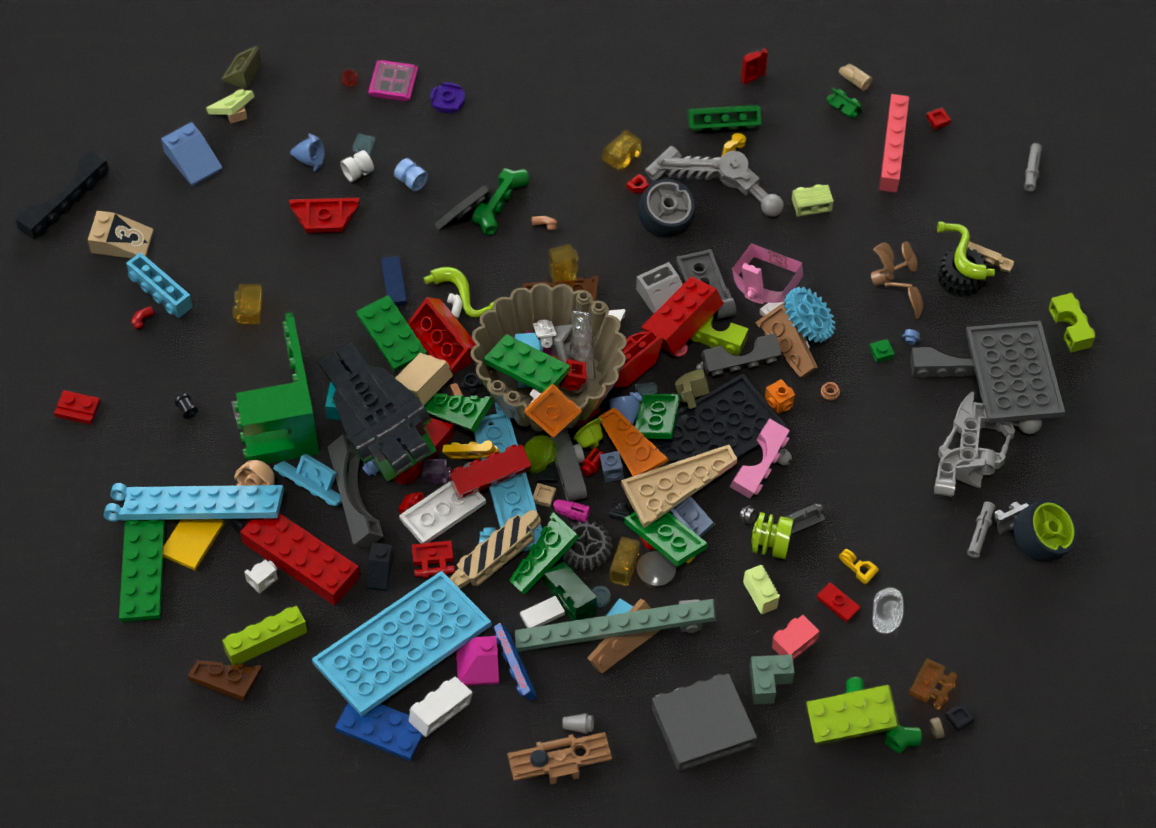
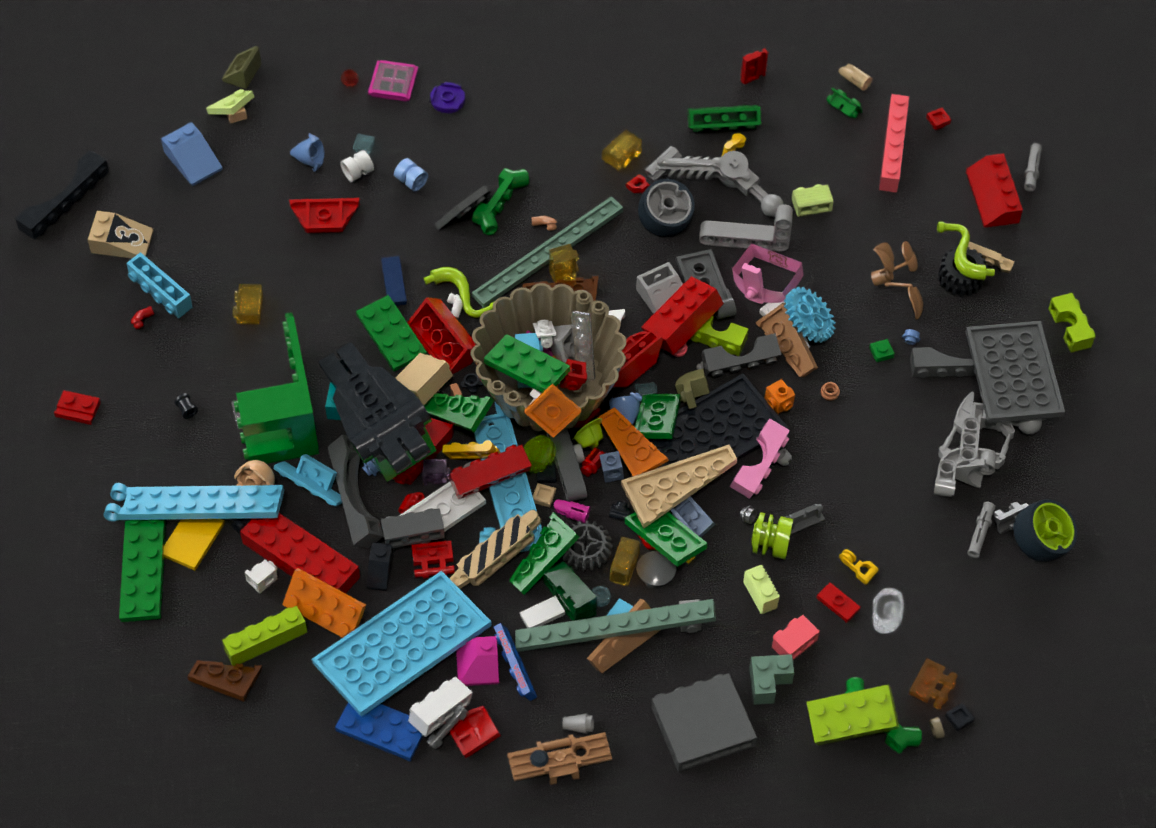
none -> orange plate [282,568,366,638]
none -> dark grey brick [381,508,445,548]
none -> dark grey bar [427,704,469,750]
none -> red plate [449,706,501,758]
none -> sand green plate [472,196,623,308]
none -> light grey beam [699,205,793,251]
none -> red slope [966,153,1023,228]

